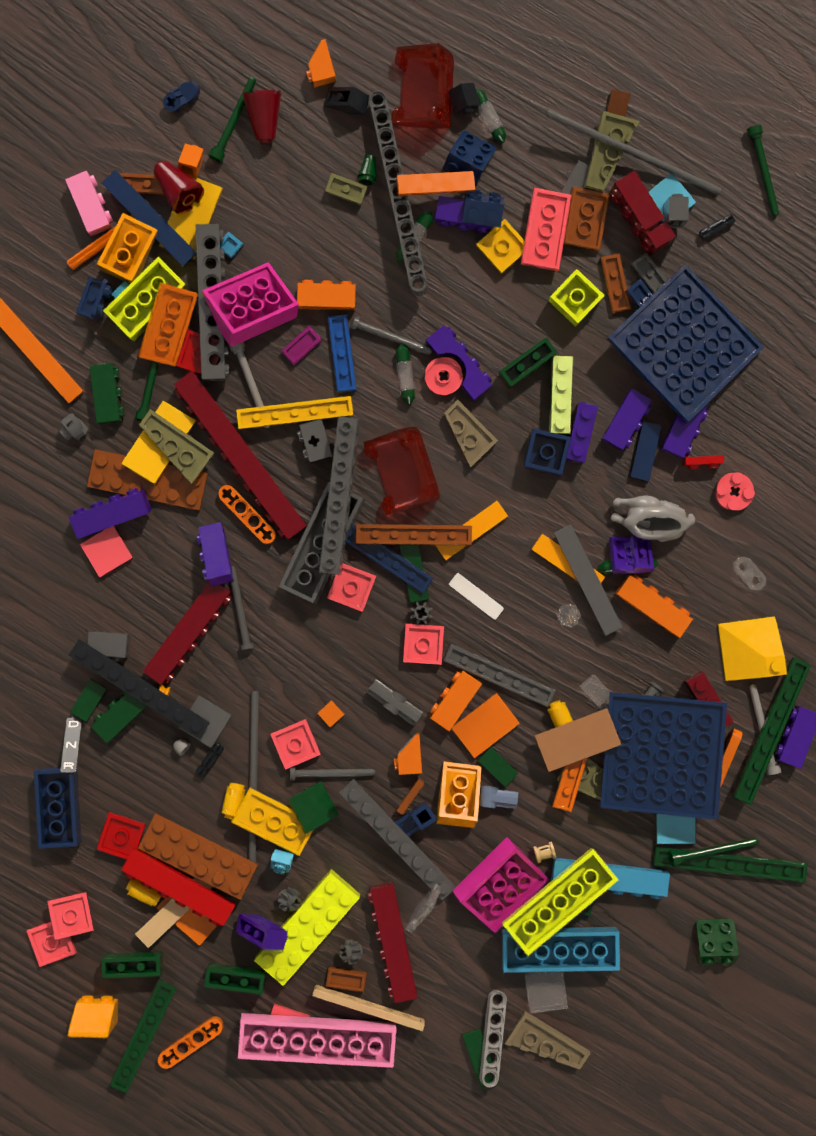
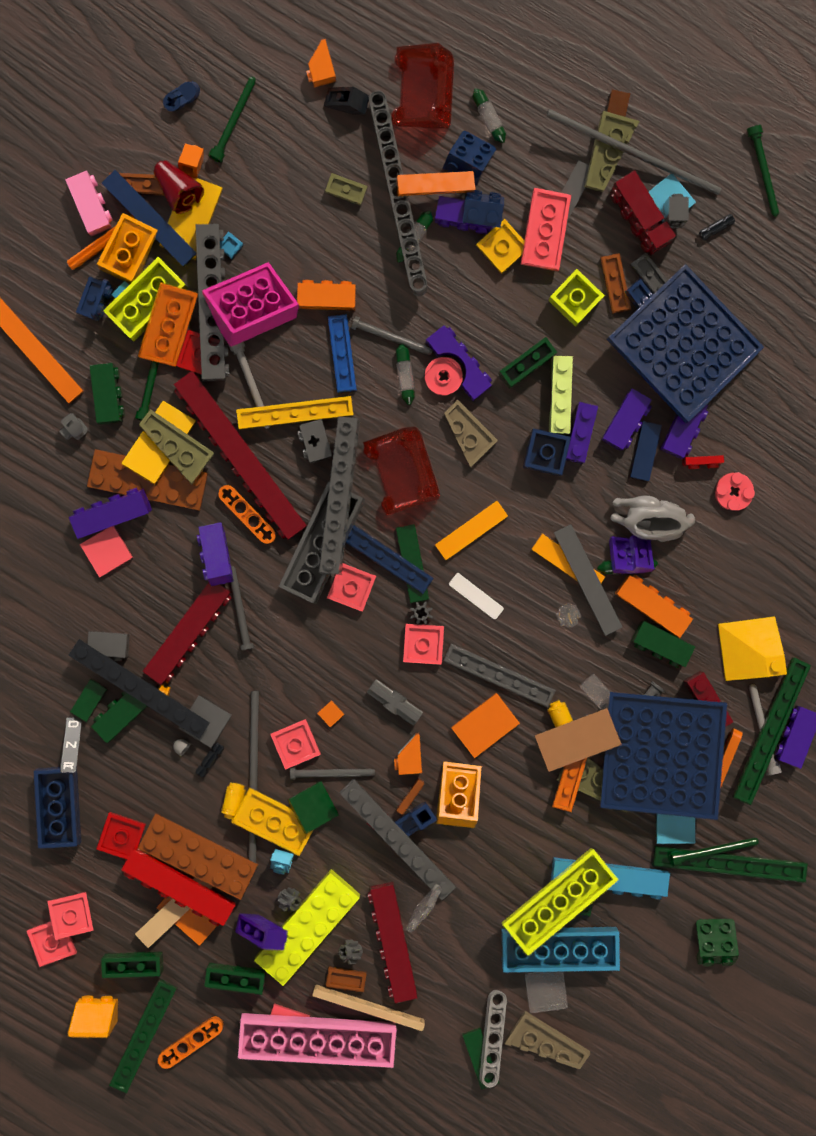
yellow head [126,878,161,907] -> none
dark red cone [243,90,281,144] -> none
magenta tile [281,325,322,366] -> none
dark orange plate [356,524,472,546] -> none
dark green cone [357,155,376,185] -> none
orange brick [429,670,482,731] -> none
black brick [448,83,481,115] -> none
dark pink slope [453,837,550,933] -> none
dark green tile [478,746,519,787] -> none
sand blue piece [479,786,518,809] -> none
tan bush [533,842,556,863] -> none
dark orange tile [563,186,610,252] -> none
clear plate [733,557,766,590] -> none
none -> dark green brick [631,621,695,669]

